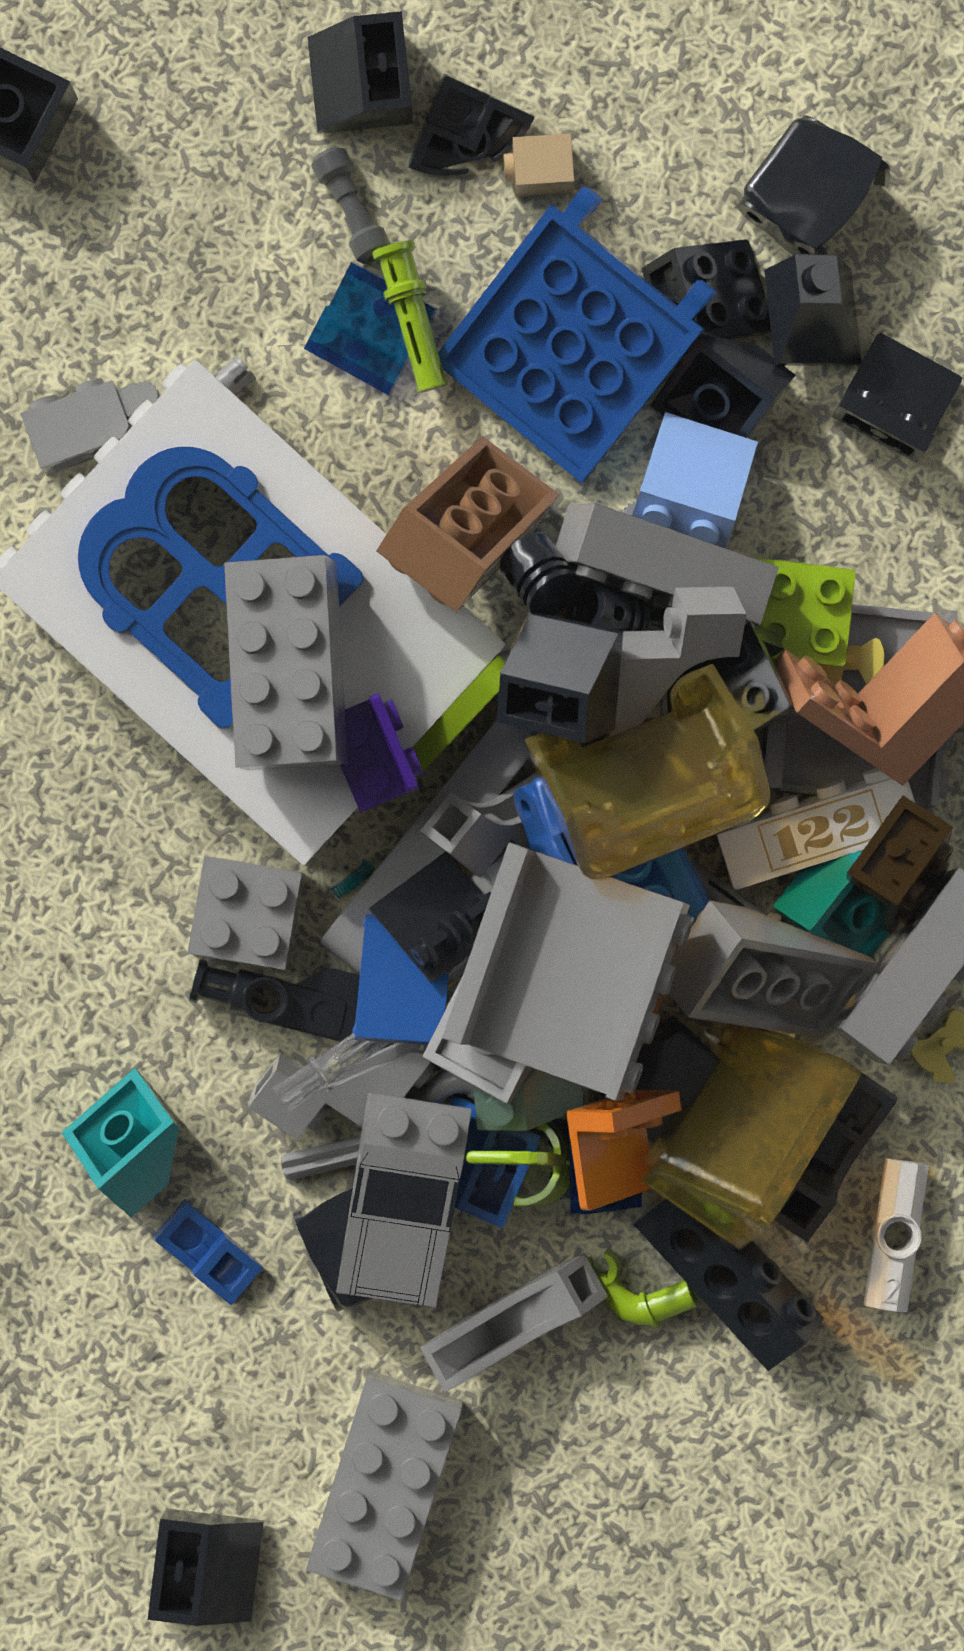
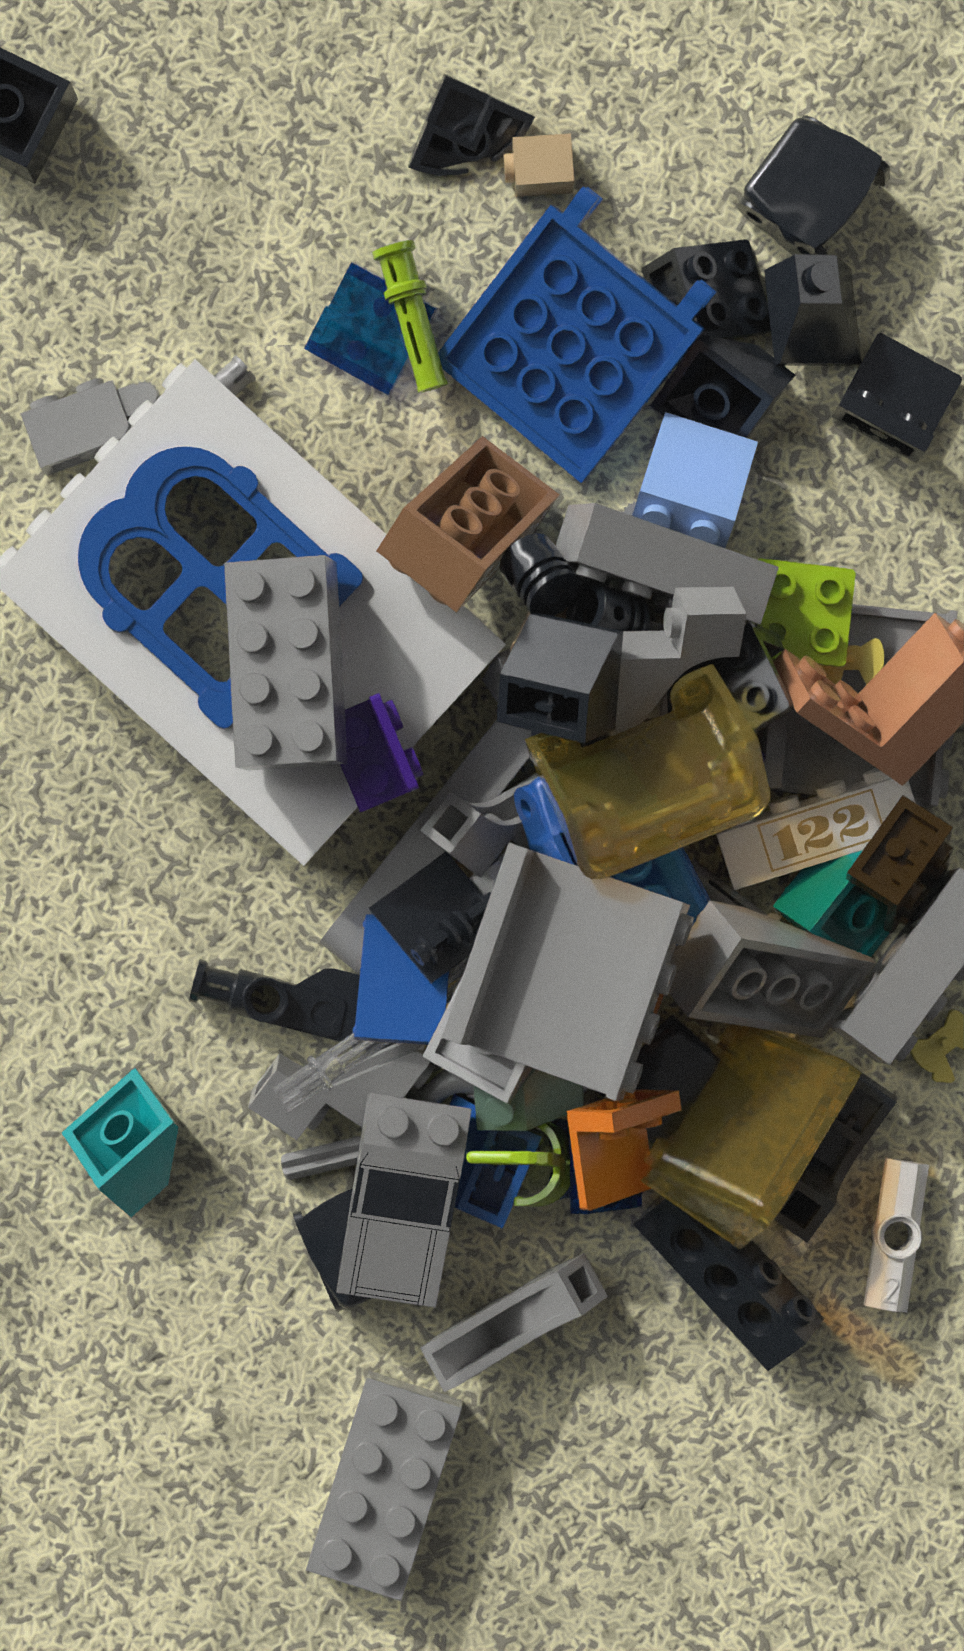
black slope [147,1508,264,1626] -> none
blue slope [153,1199,263,1305] -> none
light grey brick [187,856,305,970] -> none
black slope [307,11,413,134] -> none
dark grey piece [311,146,391,264] -> none
teal leg [330,860,375,899] -> none
lime beam [412,655,506,779] -> none
lime piece [588,1248,699,1329] -> none

